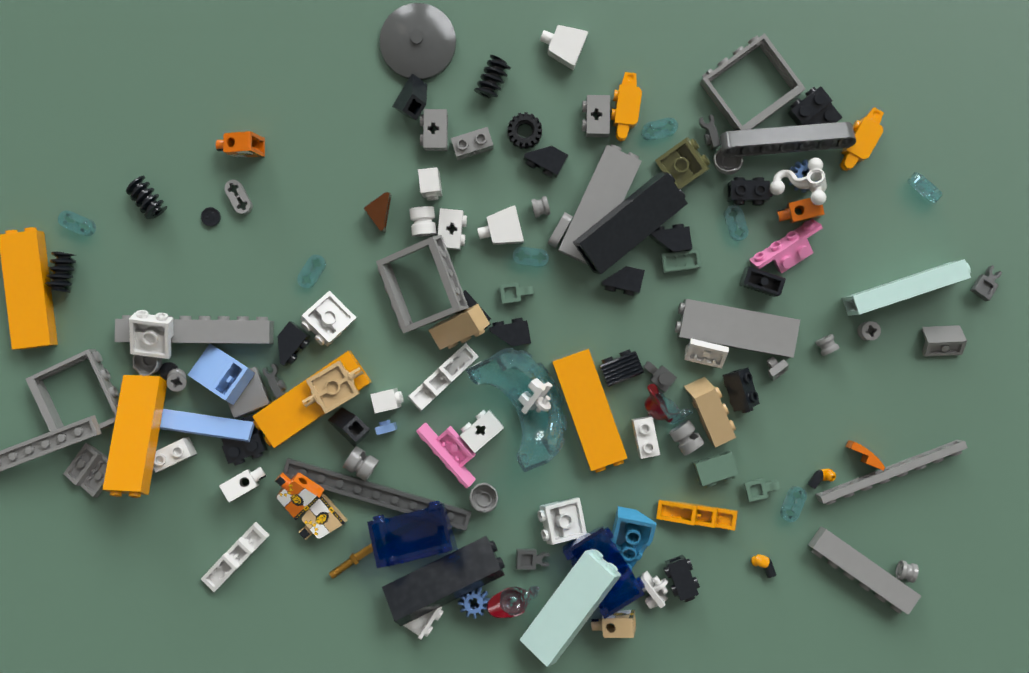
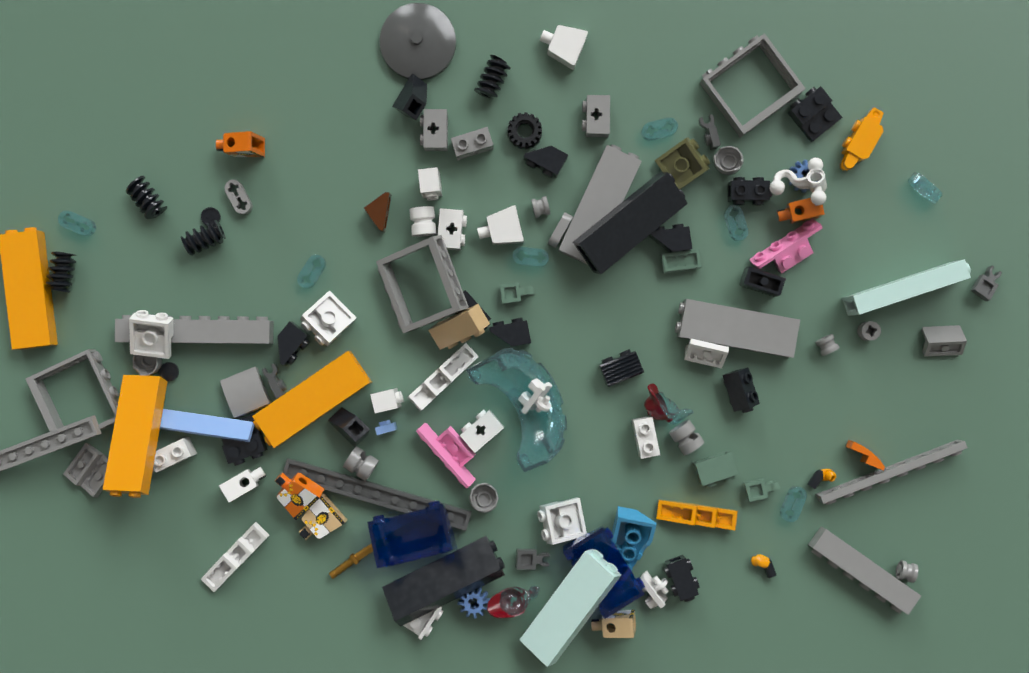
light grey wheel [167,369,187,392] -> none
light blue slope [188,344,255,405] -> none
tan plate [302,360,364,414] -> none
light orange brick [552,349,627,473] -> none
black slope [601,266,645,296] -> none
light orange hinge [610,72,642,142] -> none
dark grey plate [643,361,677,392] -> none
tan wedge [684,377,736,448] -> none
beam [720,122,856,157] -> none
light grey tile [767,357,789,381] -> none
none -> black piece [181,219,226,256]

